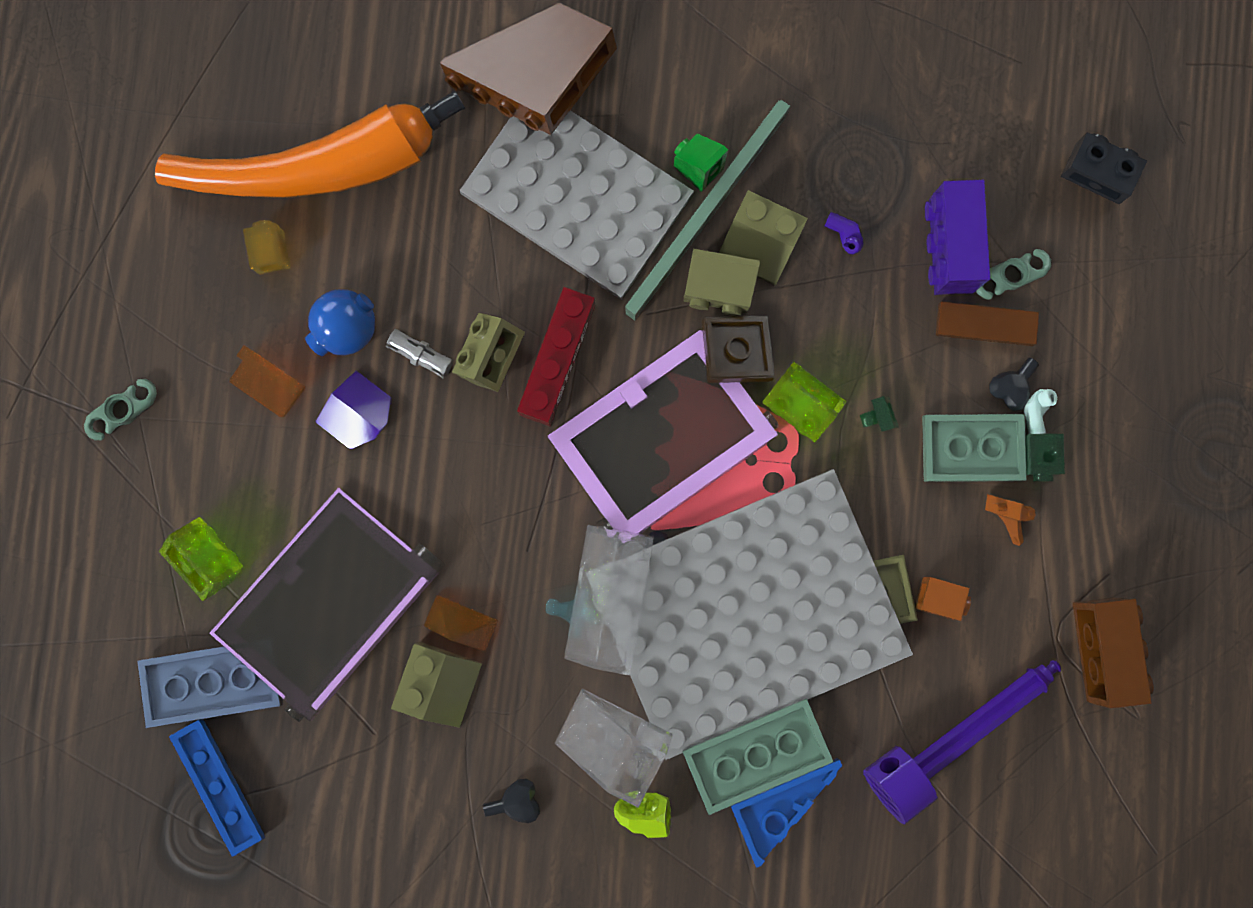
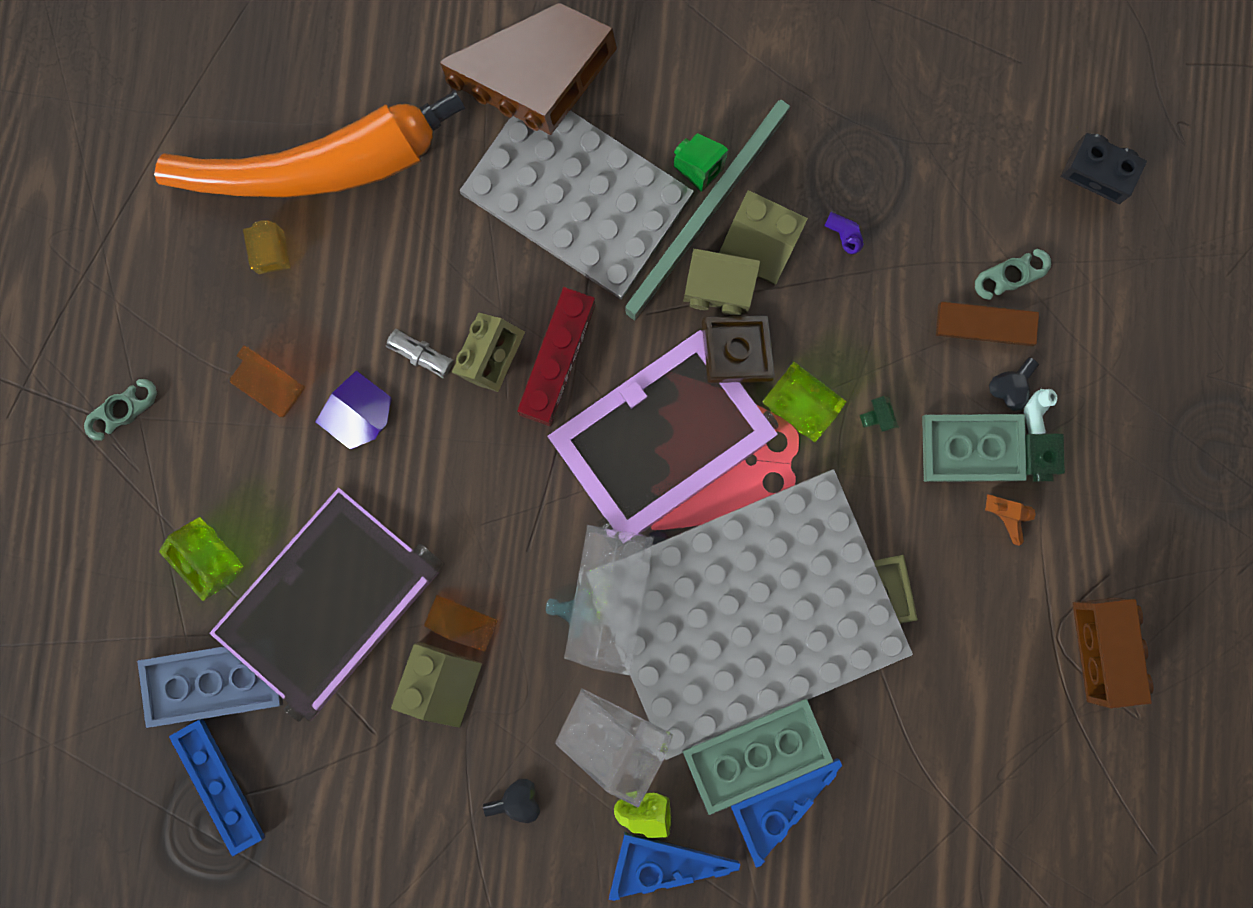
blue brick [305,289,375,356] -> none
dark purple piece [863,660,1061,825] -> none
dark orange brick [915,577,971,621] -> none
dark purple brick [925,180,990,295] -> none
none -> blue wing [609,832,740,901]

